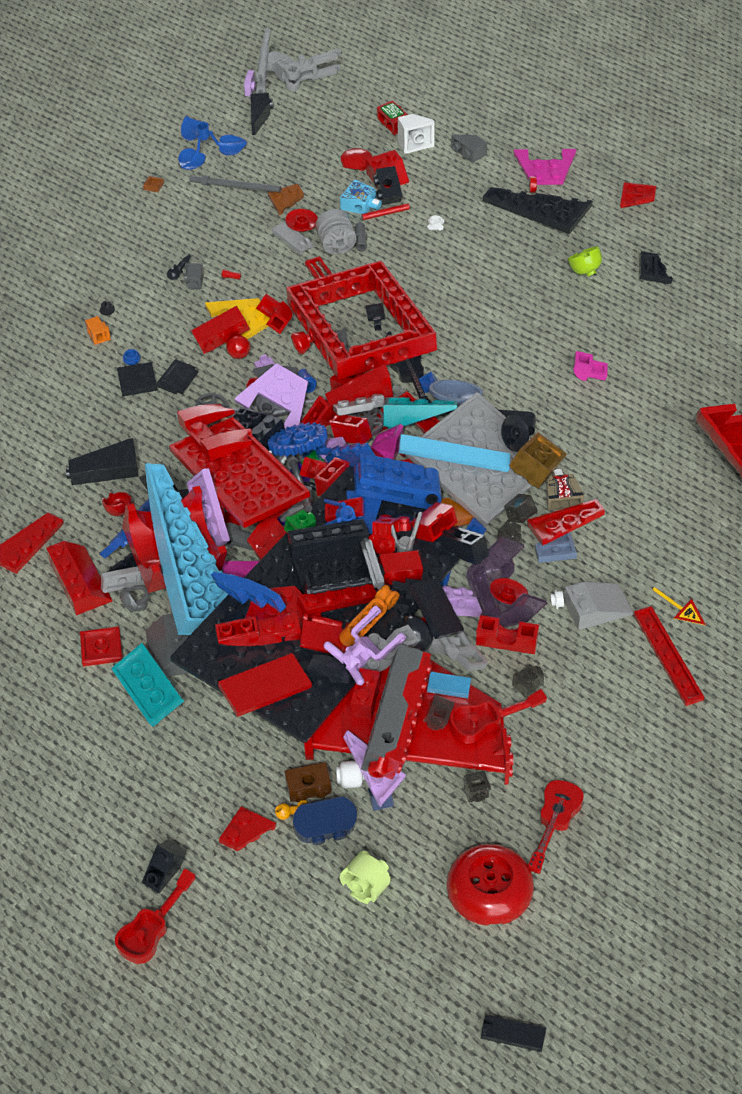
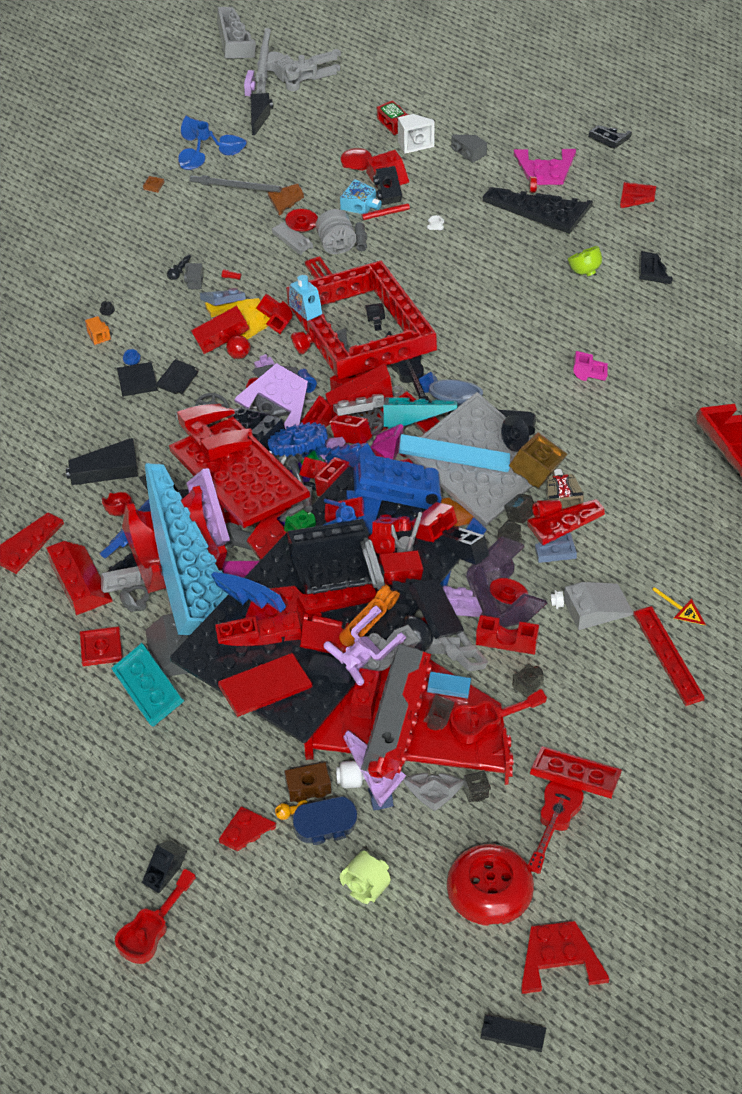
none -> sand blue wing [200,288,246,306]
none -> light grey wedge [217,7,256,58]
none -> medium azure torso [289,275,322,321]
none -> light grey brick [404,773,464,811]
none -> red wing [521,921,609,994]
none -> red tile [530,746,622,799]
none -> red cone [532,500,562,519]
none -> black wing [588,125,632,148]

